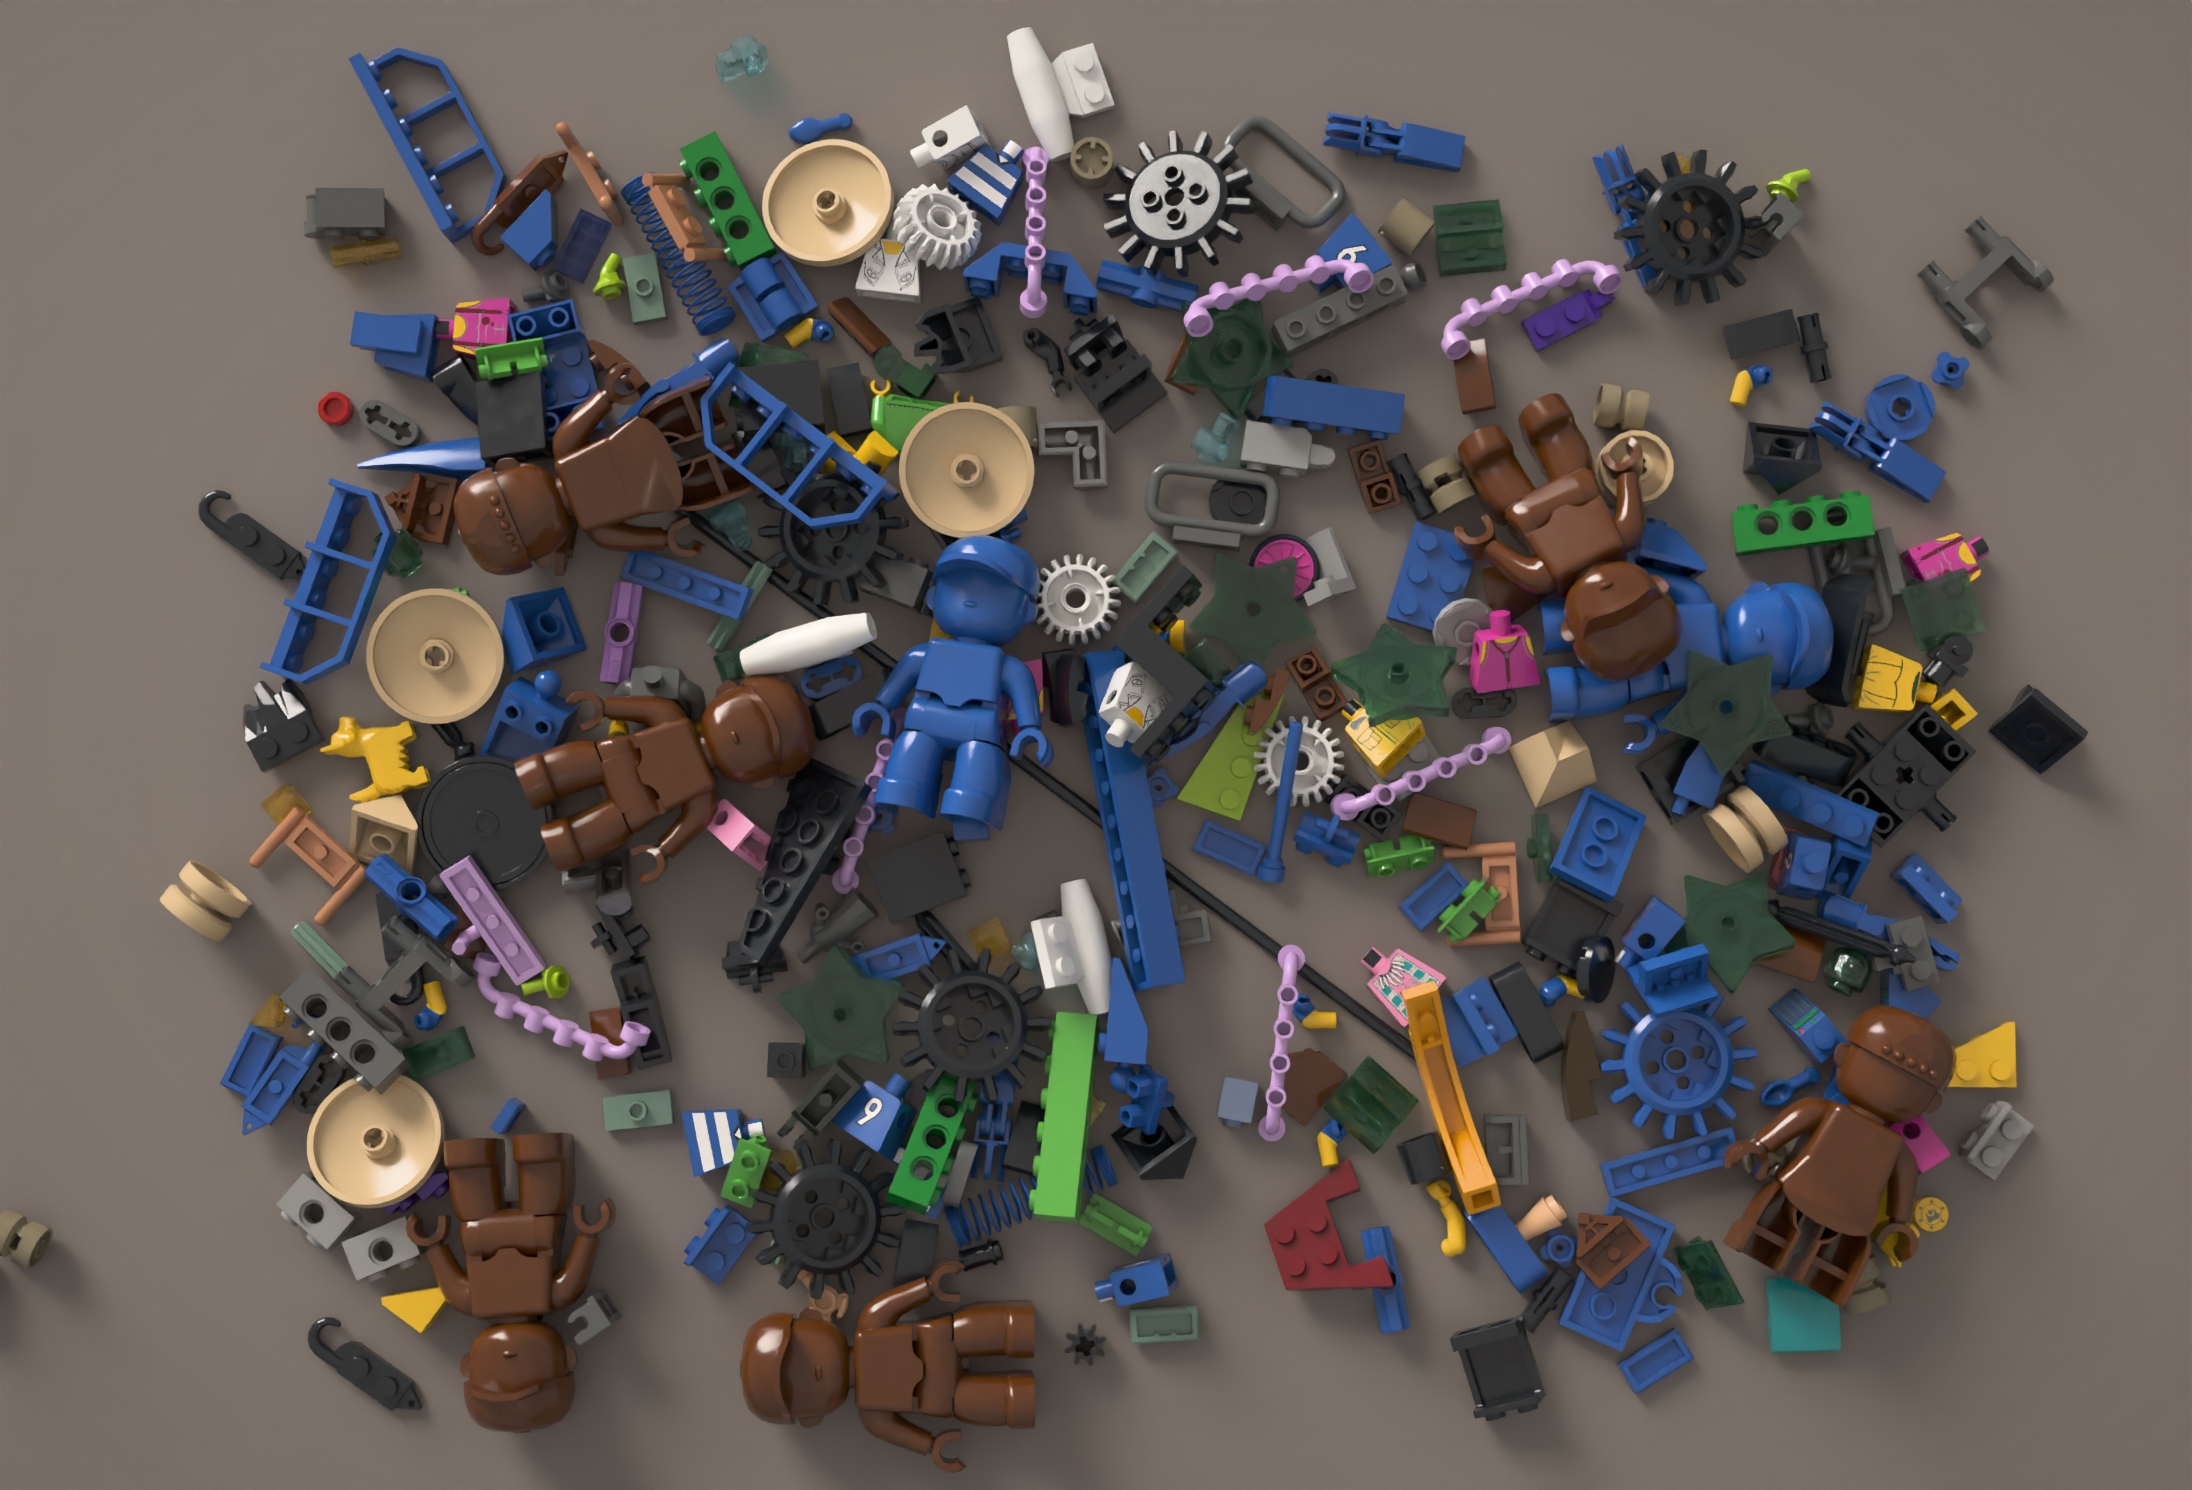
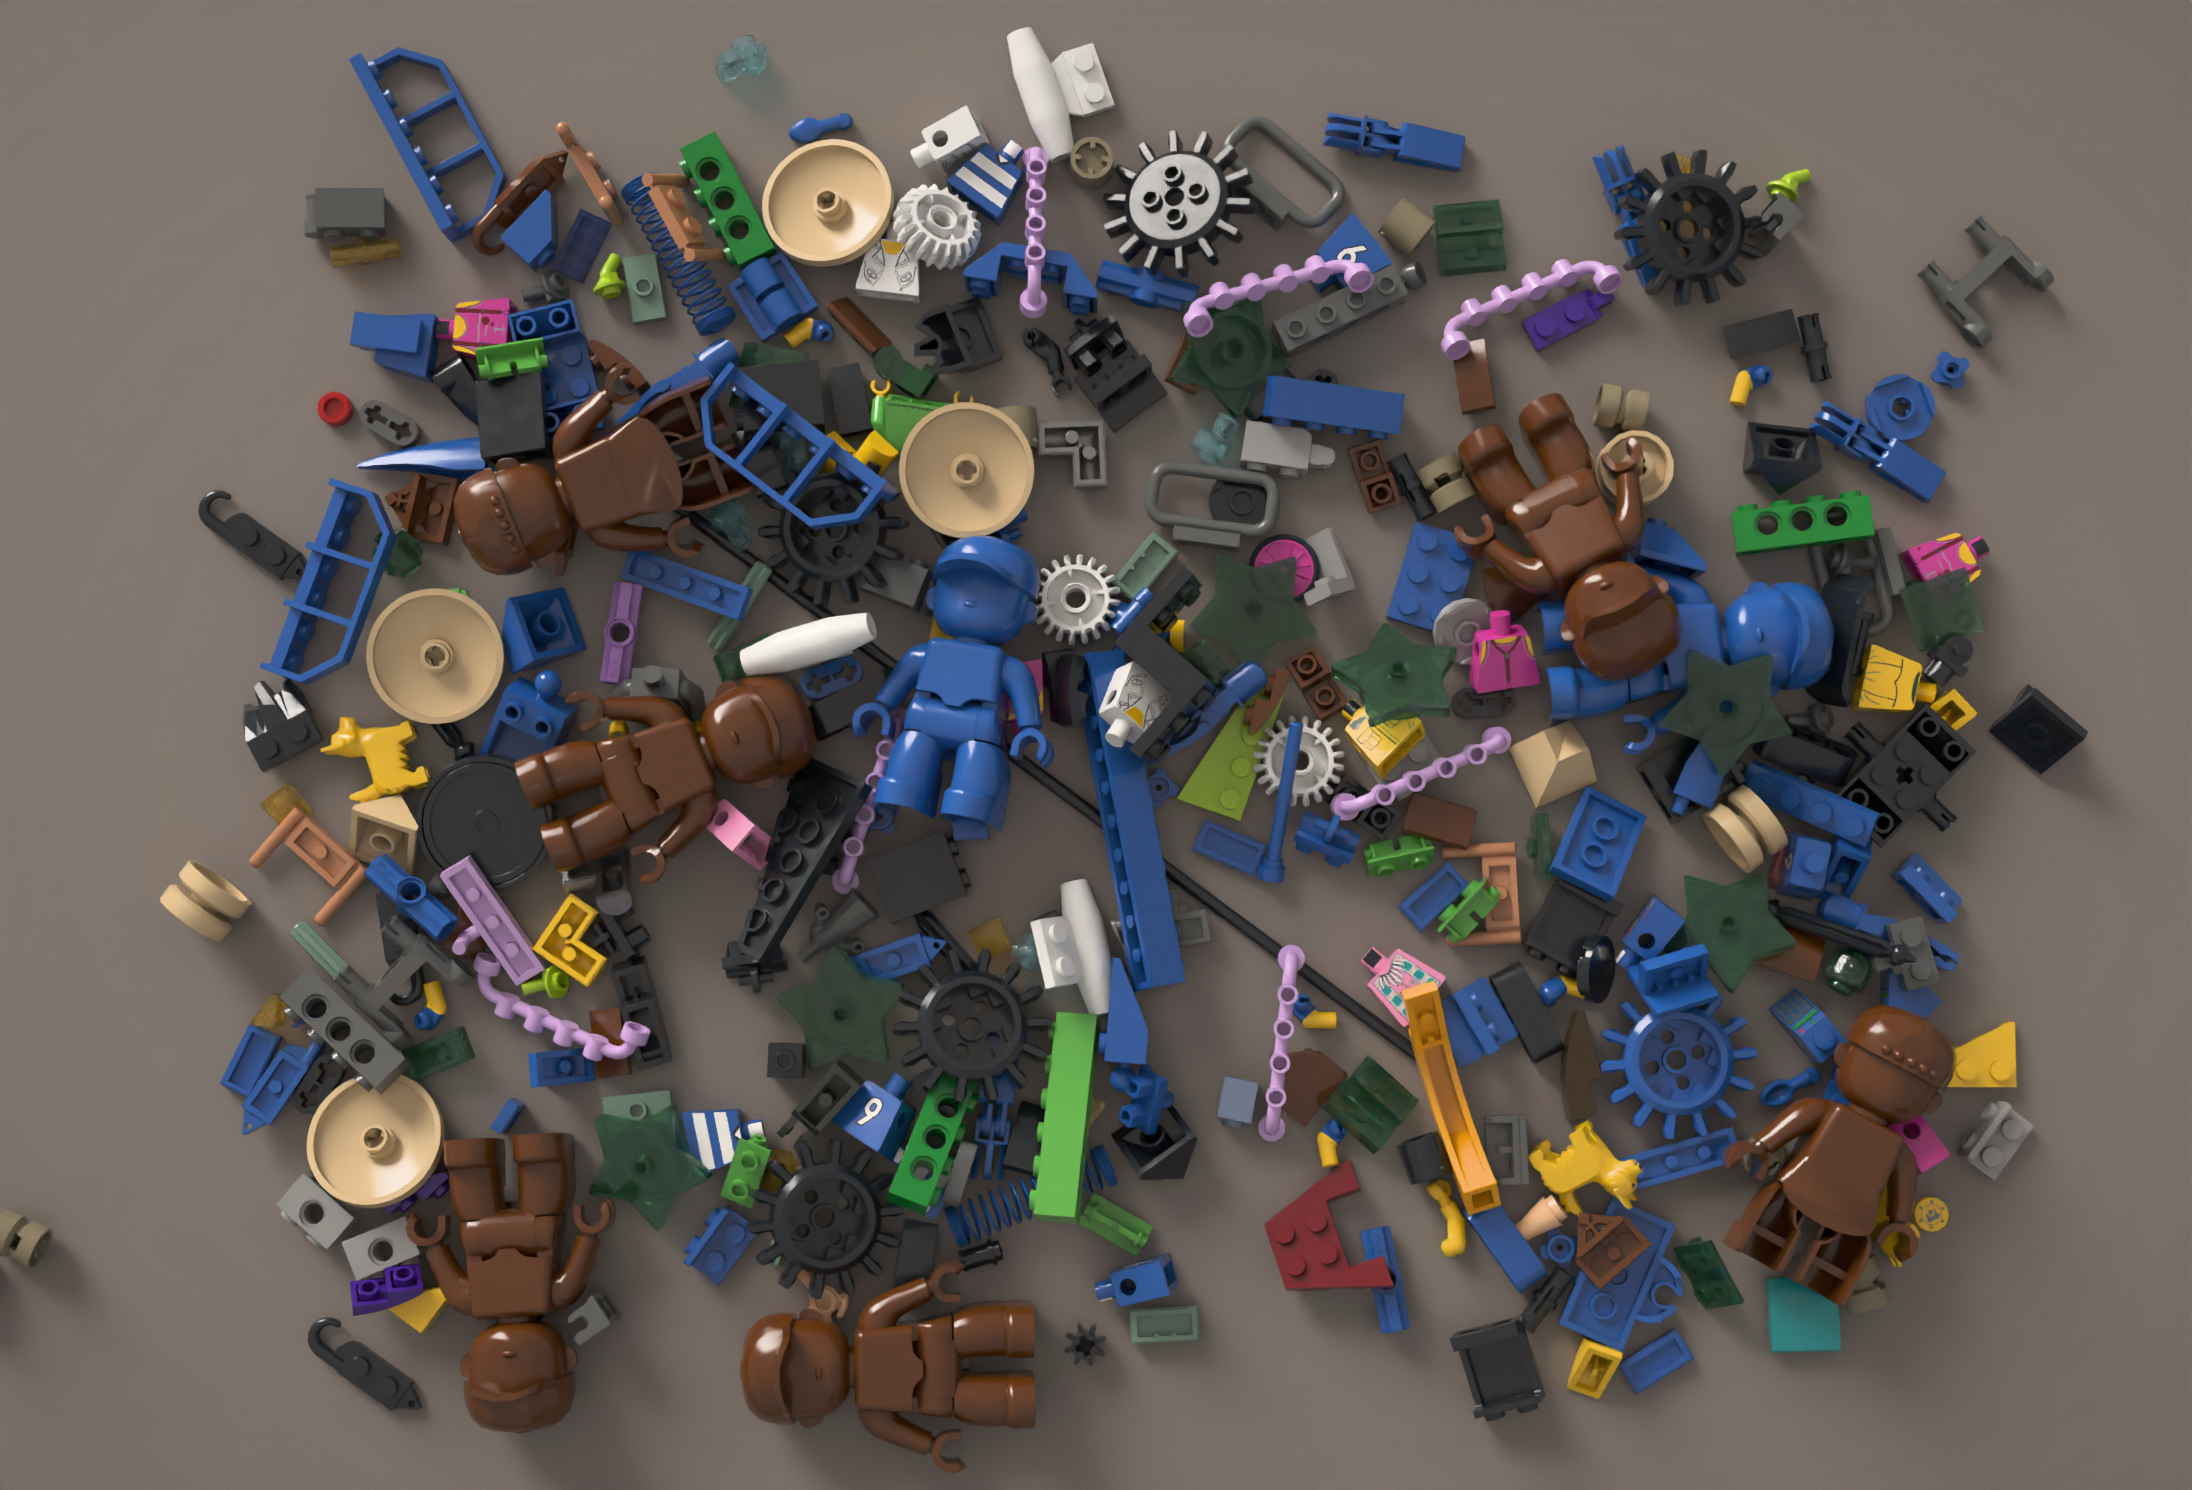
none -> dark purple slope [350,1263,423,1316]
none -> blue slope [528,1048,595,1088]
none -> yellow brick [532,893,609,987]
none -> clear green plate [589,1105,712,1231]
none -> blue plate [1107,587,1155,638]
none -> yellow animal [1528,1119,1643,1216]
none -> yellow slope [1566,1337,1623,1399]

